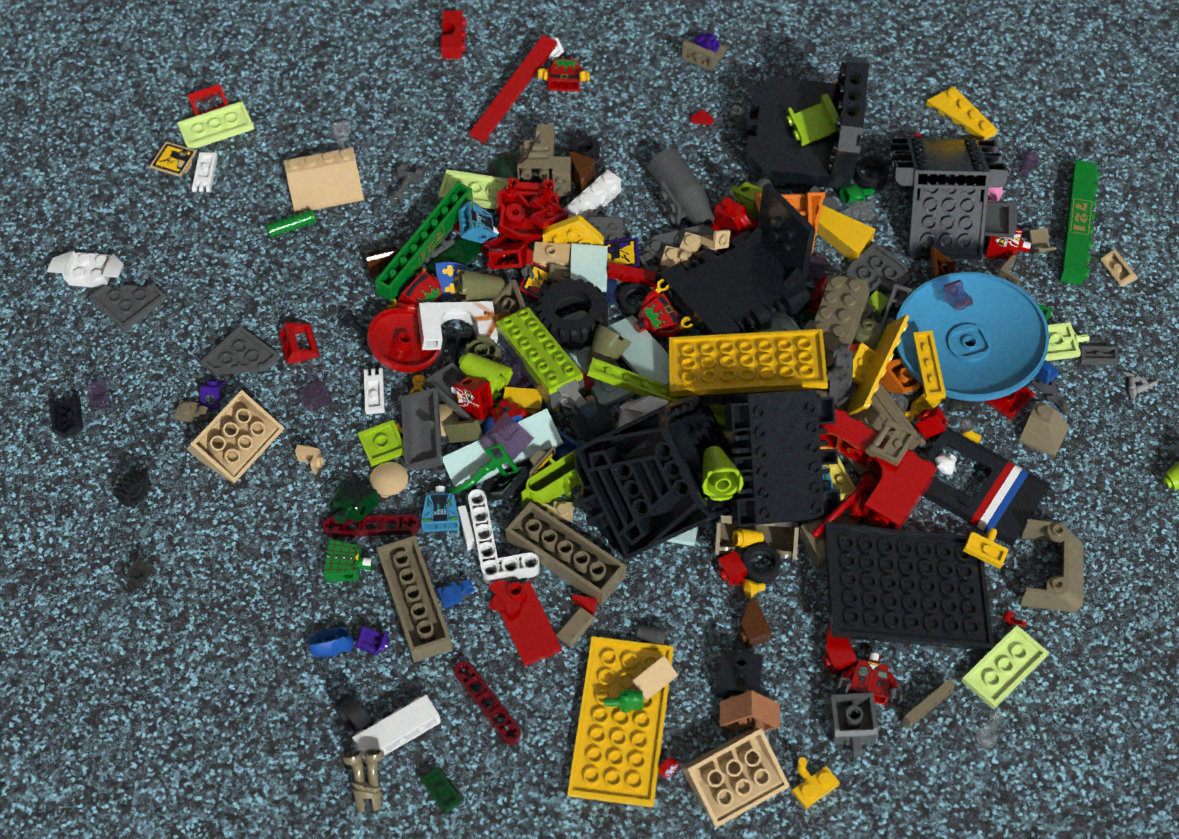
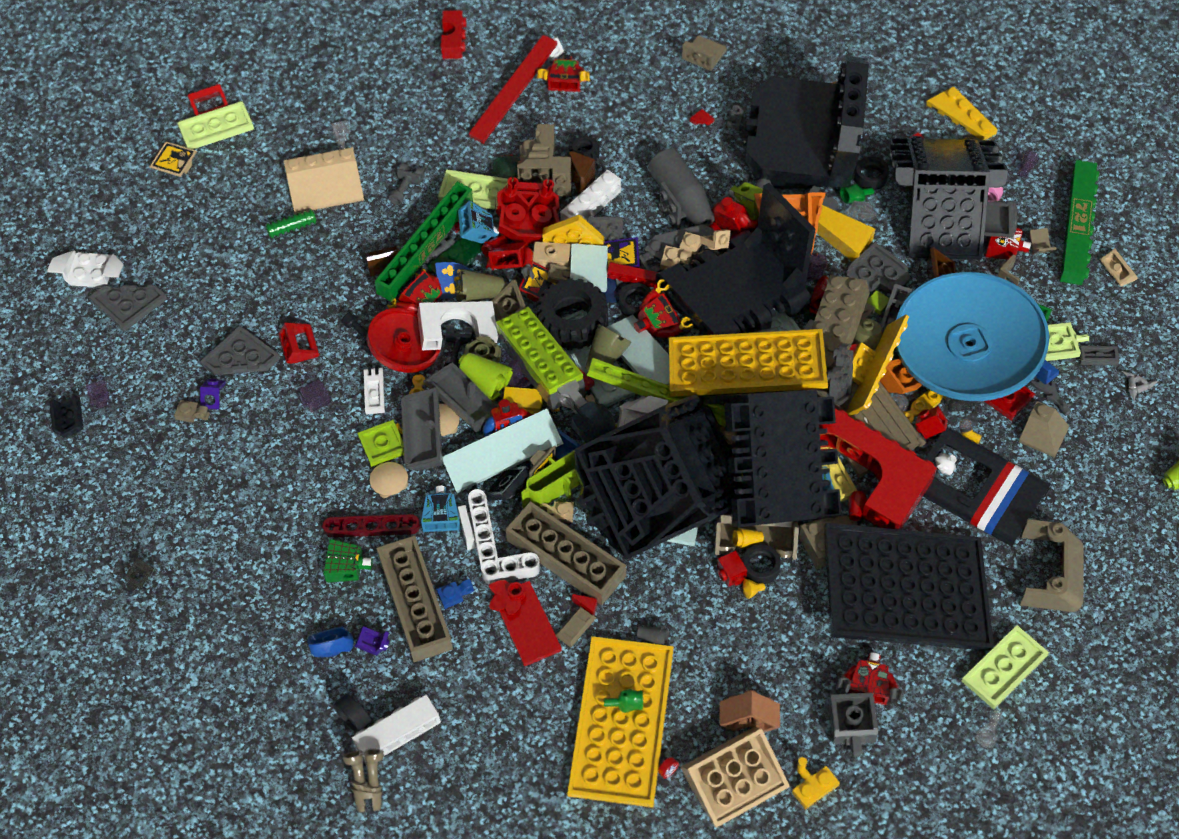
black tyre [113,469,152,507] -> none
tan slope [187,390,285,484] -> none
white hinge [192,152,218,192] -> none
tan bracket [295,445,324,474] -> none
dark green torso [333,480,379,524] -> none
dark green plate [420,767,462,815] -> none
olive tile [444,419,484,443] -> none
green piece [446,443,519,494] -> none
red torso [451,376,494,421] -> none
dark red beam [454,661,521,745] -> none
clear orange plant [474,310,510,337] -> none
clear purple plate [479,412,535,467] -> none
red plate [530,195,569,229] -> none
tan slope [632,656,678,701] -> none
dark purple bracket [692,33,720,54] -> none
lime cone [702,446,743,501] -> none
black brick [716,649,763,699] -> none
reddish brown slope [738,597,772,649] -> none
lime panel [786,93,840,146] -> none
red piece [812,473,877,538] -> none
red slope [822,614,857,676] -> none
dark tan plate [865,419,917,467] -> none
dark tan tile [902,679,955,729] -> none
yellow plate [913,331,946,400] -> none
clear purple bracket [944,280,973,310] -> none
yellow plate [963,528,1009,569] -> none
red hand [1001,610,1026,627] -> none

